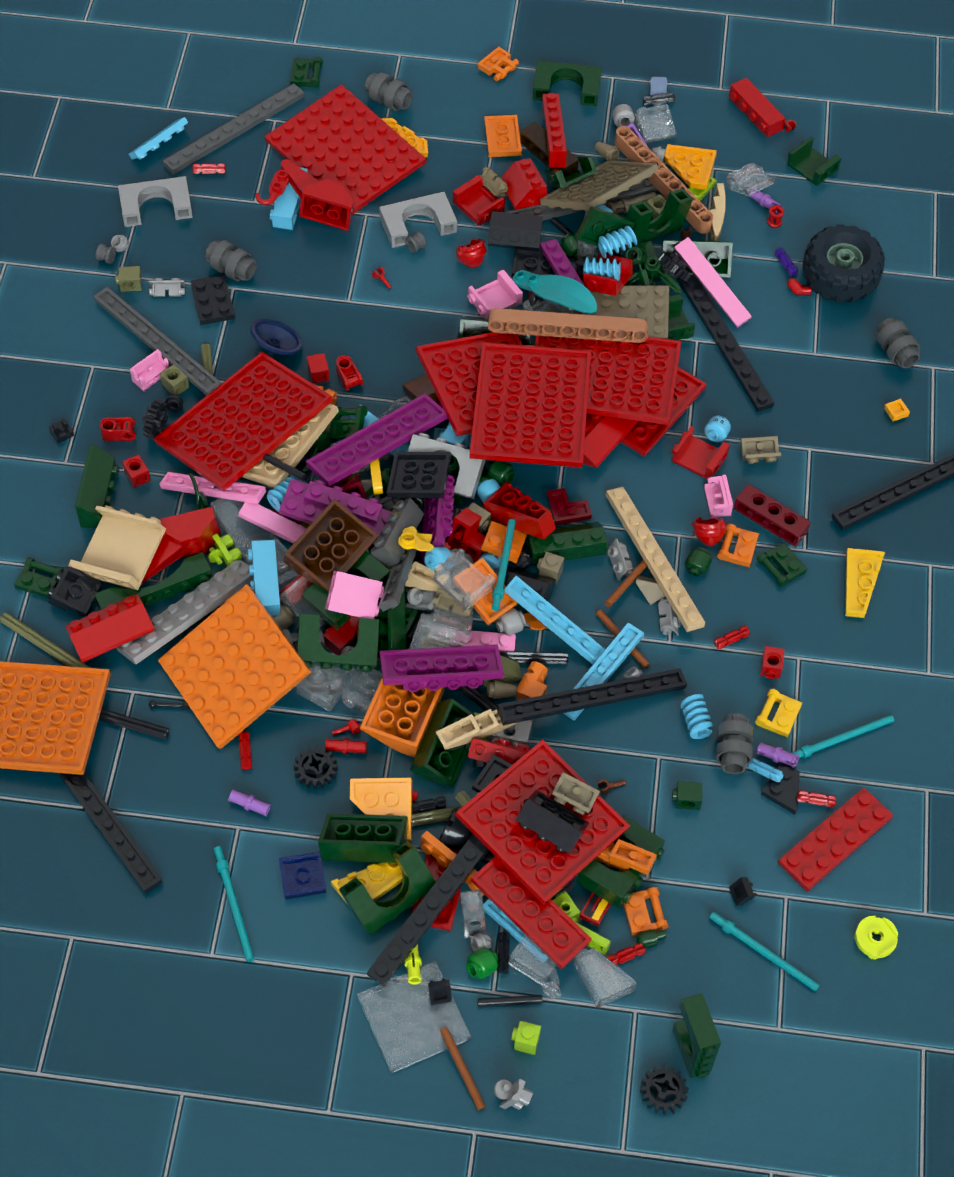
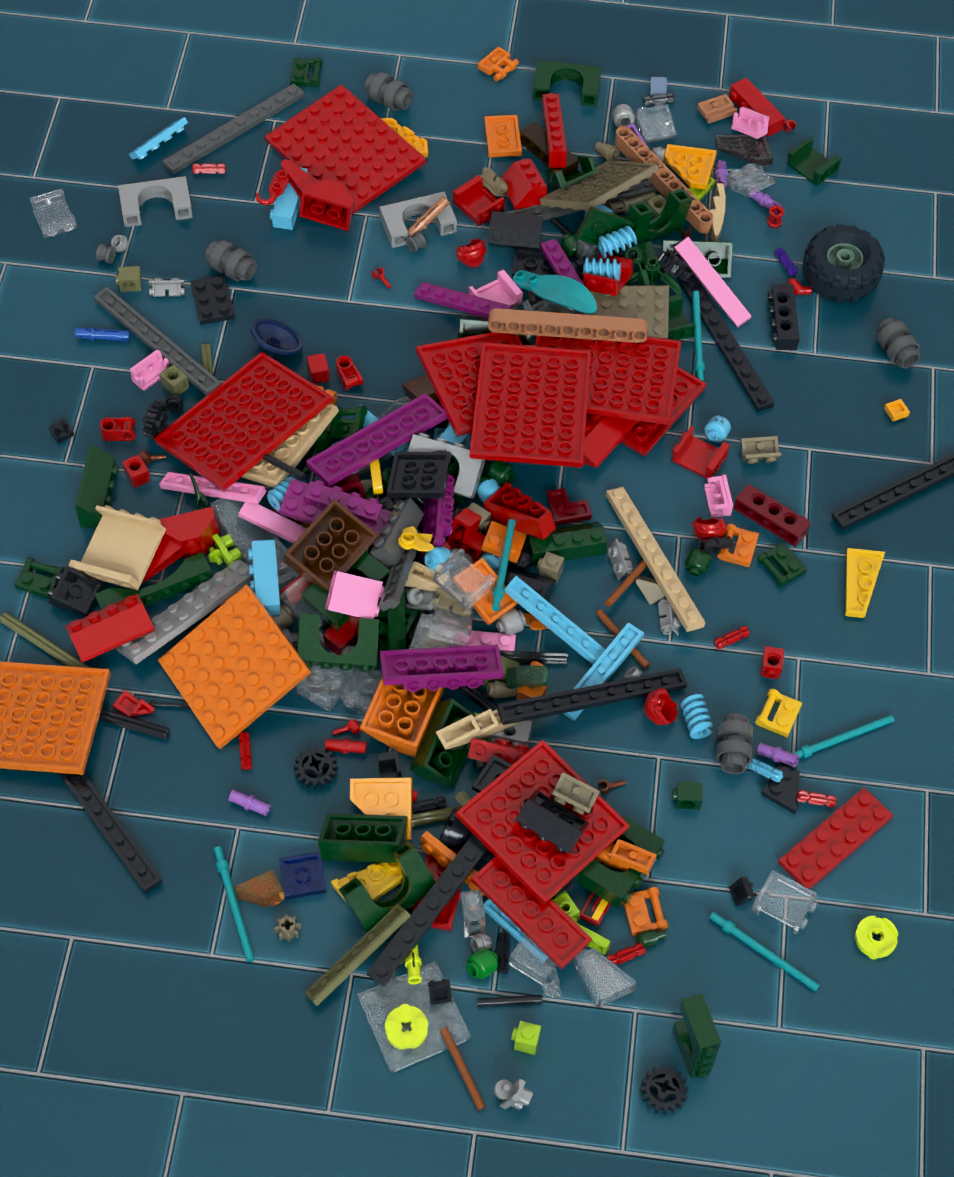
none -> clear panel [29,189,77,238]
none -> blue pin [75,327,130,342]
none -> red slope [112,690,155,717]
none -> copper hand [139,451,166,465]
none -> clear orange slope [234,870,284,907]
none -> dark tan gear [274,914,301,942]
none -> olive tile [304,904,411,1006]
none -> black panel [377,751,402,778]
none -> neon yellow plate [385,1004,428,1050]
none -> nougat pin [407,195,450,237]
none -> magenta plate [414,282,512,318]
none -> clear green slope [506,665,549,689]
none -> red hair [643,687,678,725]
none -> teal bar [692,291,705,382]
none -> nougat plate [697,94,737,124]
none -> black pin [698,536,733,552]
none -> clear smoke plate [715,135,773,166]
none -> medium lavender axle [715,160,728,187]
none -> bright pink hinge [731,107,769,139]
none -> clear panel [751,870,818,935]
none -> black brick [768,284,800,350]

